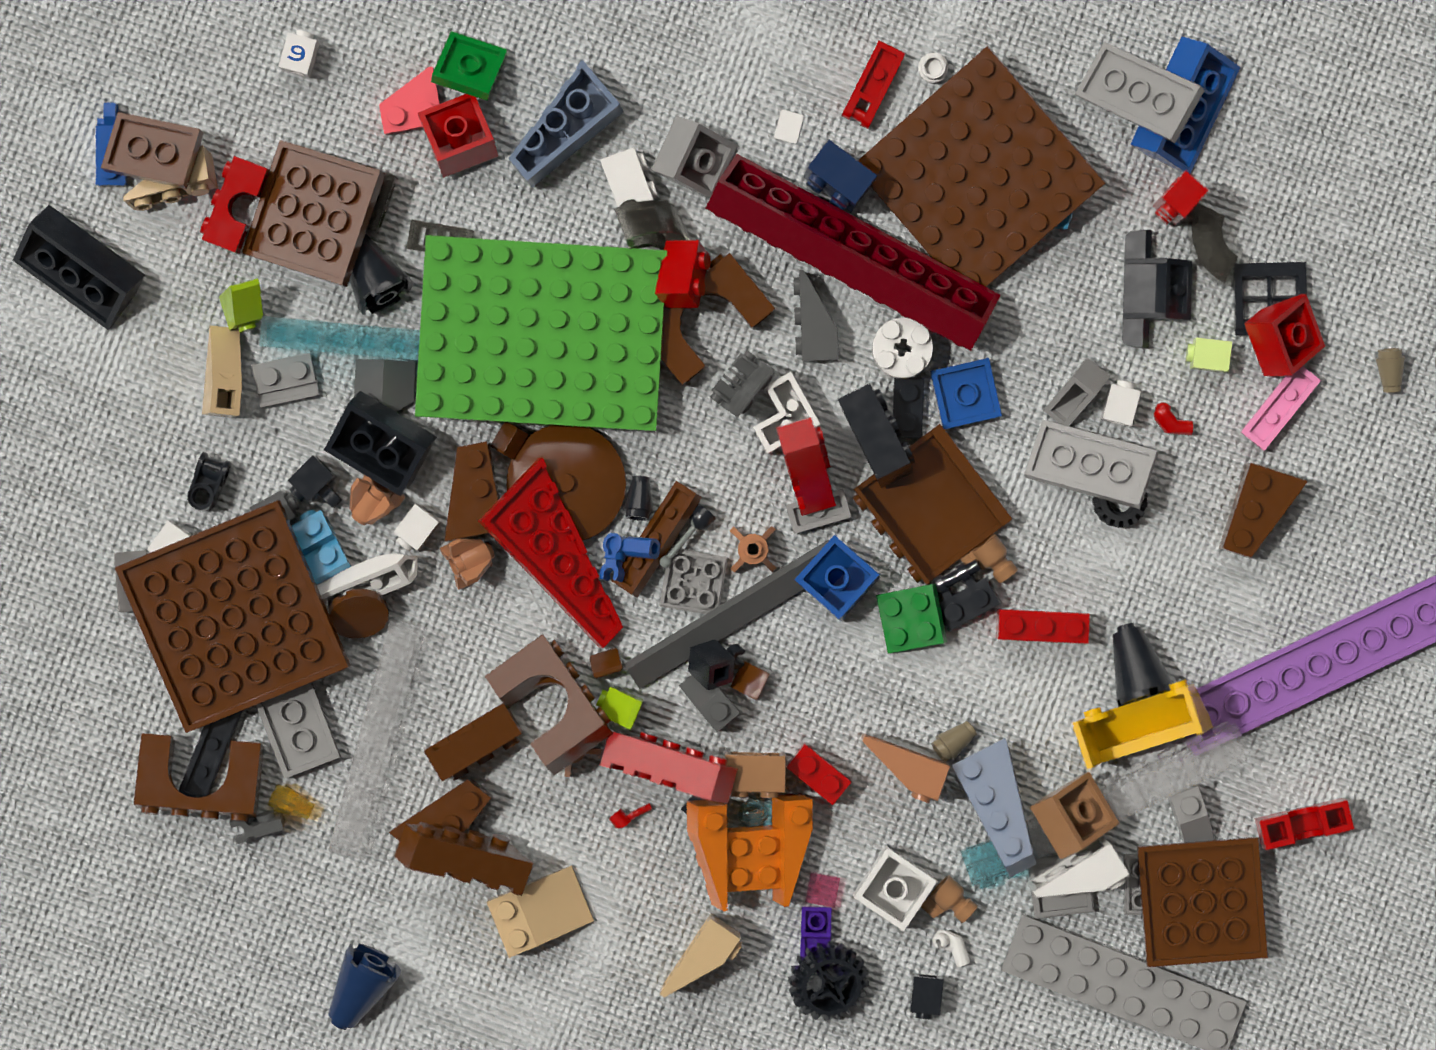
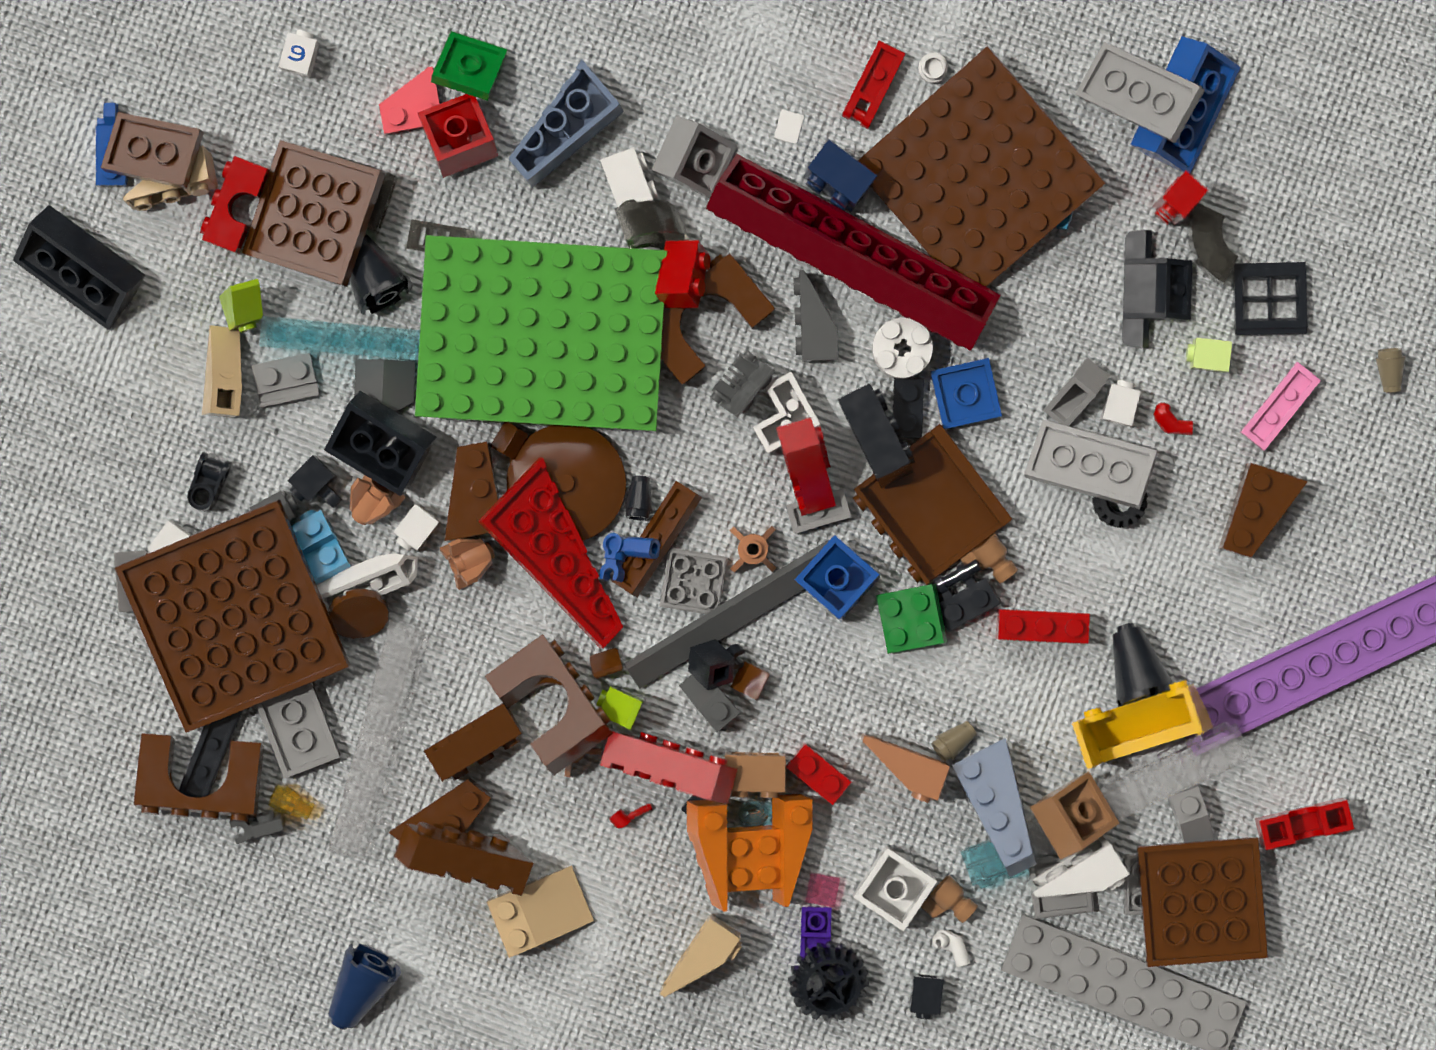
hinge [659,504,716,568] -> none
red slope [1244,294,1325,376] -> none

